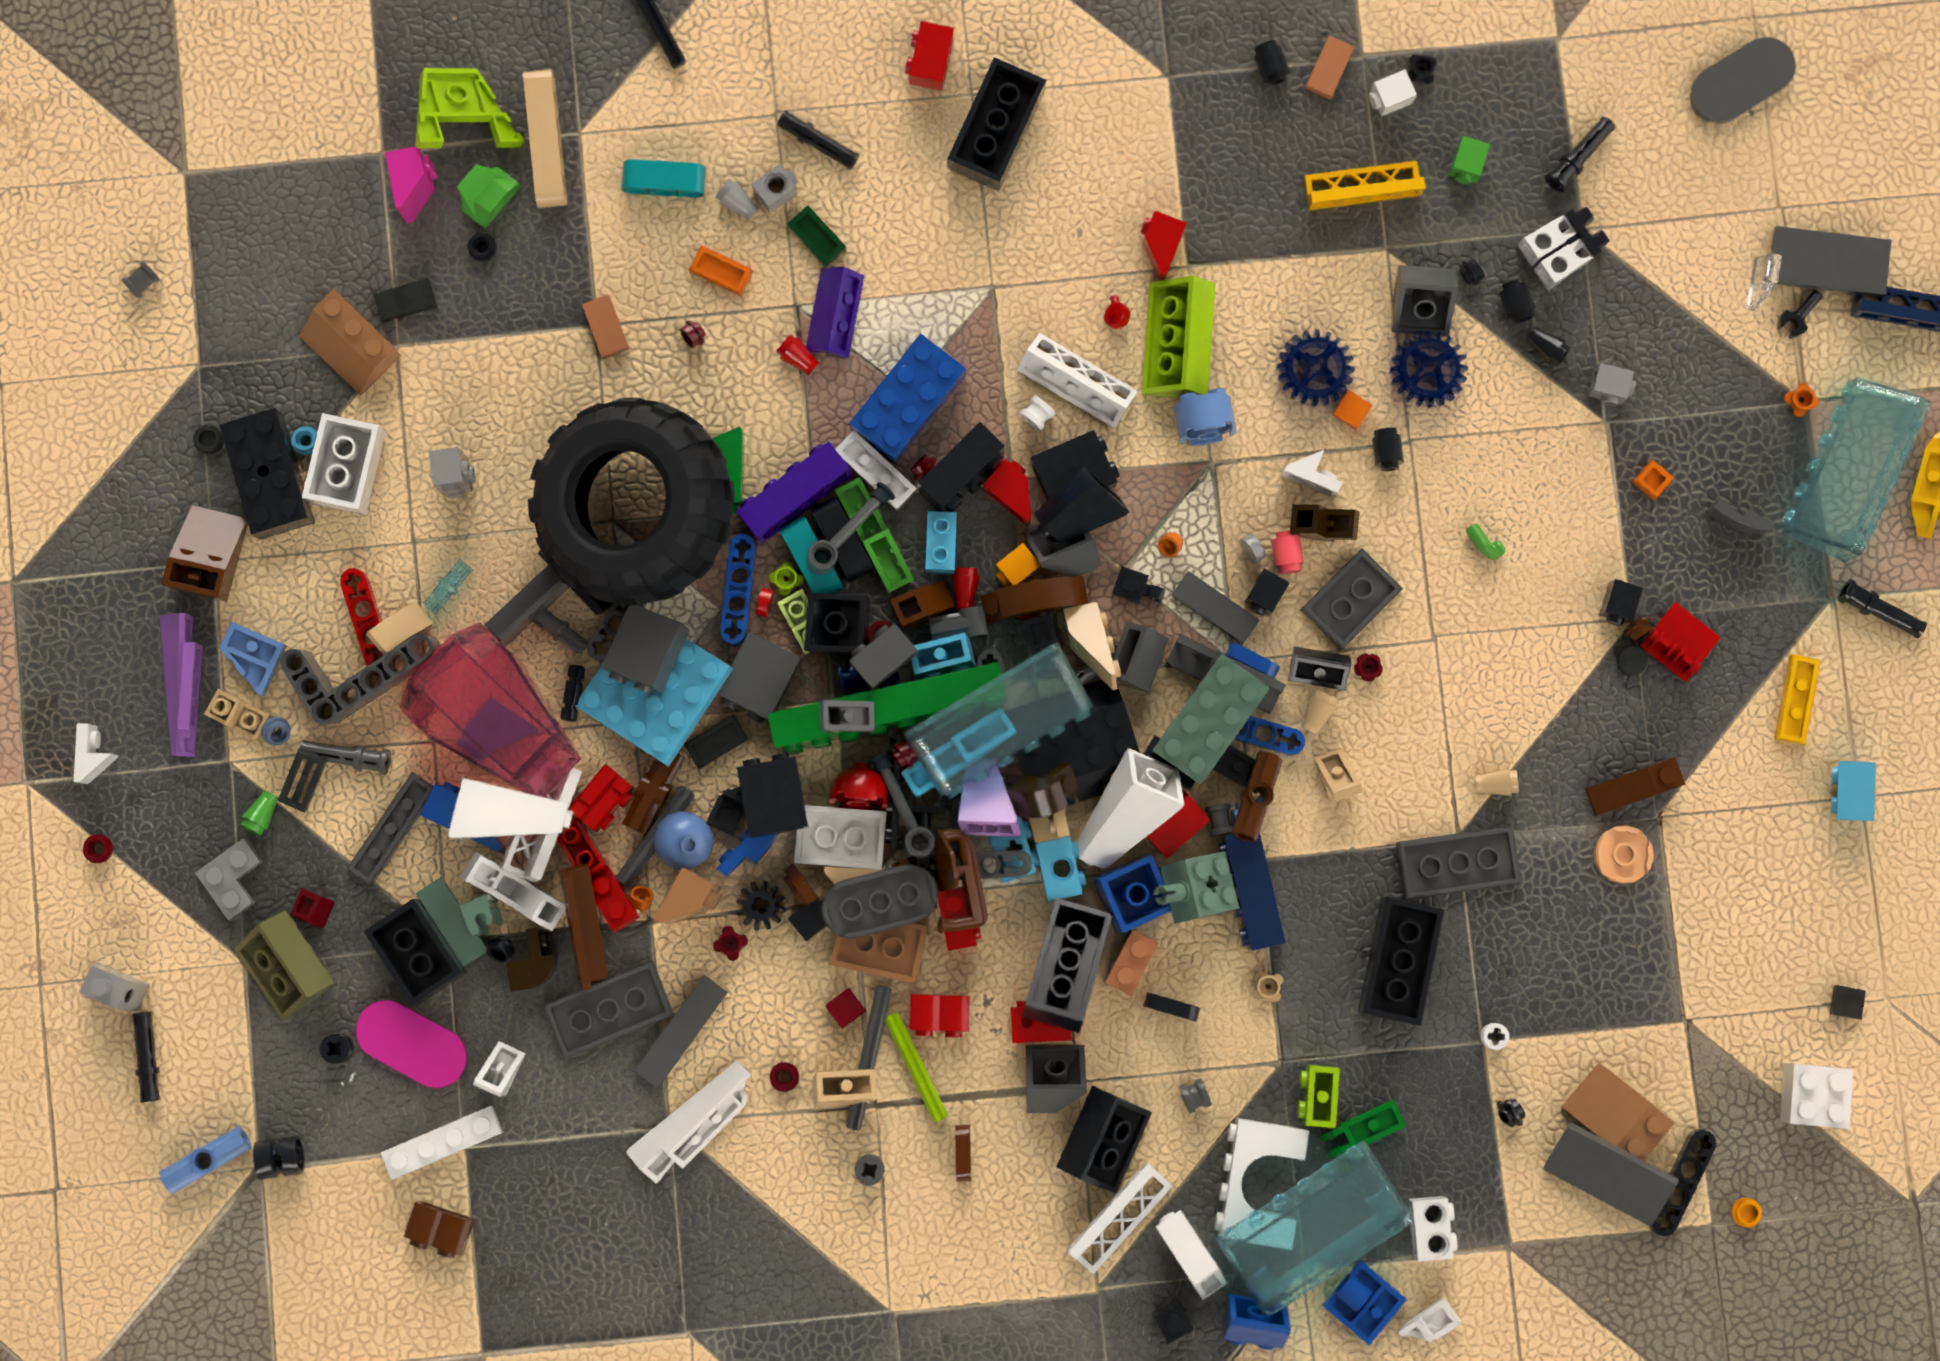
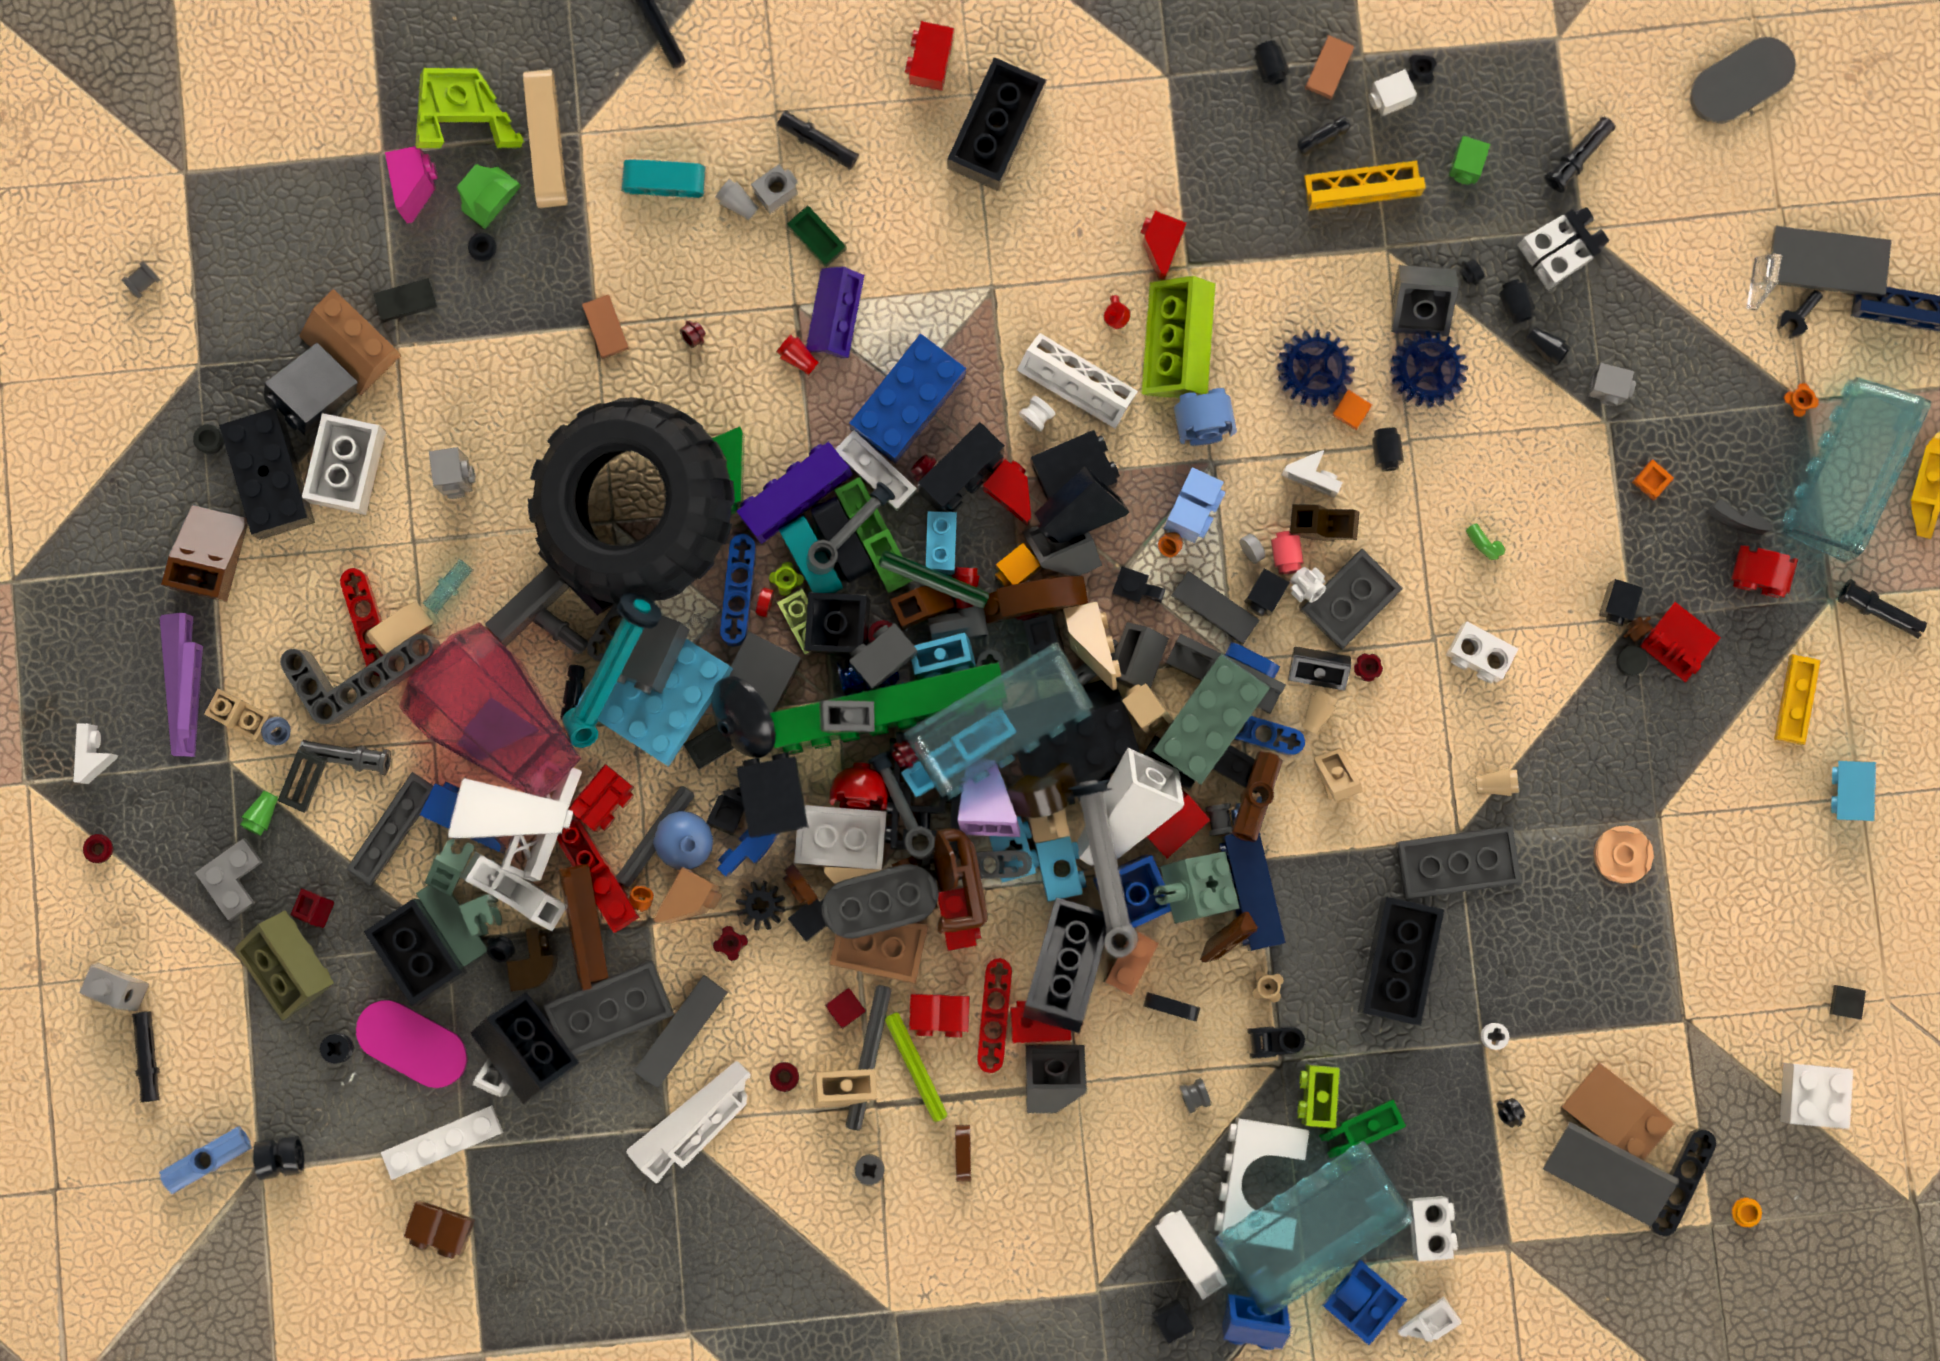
medium blue wing [219,622,287,697] -> none
medium azure plate [291,426,317,455] -> none
reddish brown piece [622,753,685,835] -> none
orange tile [689,245,753,297] -> none
black slope [1056,1085,1152,1194] -> none
white fence [1067,1162,1172,1274] -> none
reddish brown slope [1585,757,1686,816] -> none
none -> brick [264,343,358,435]
none -> sand green hinge [424,838,475,896]
none -> black brick [470,992,579,1105]
none -> teal piece [562,593,662,748]
none -> black dish [711,676,776,758]
none -> dark green axle [879,551,989,608]
none -> red beam [977,958,1012,1073]
none -> light grey piece [1068,780,1138,957]
none -> tan slope [1122,683,1173,738]
none -> light blue piece [1163,467,1225,543]
none -> reddish brown slope [1200,911,1258,963]
none -> black piece [1247,1026,1305,1058]
none -> white gear [1290,567,1326,603]
none -> black axle [1297,116,1351,155]
none -> white brick [1446,622,1518,683]
none -> red brick [1731,545,1798,598]

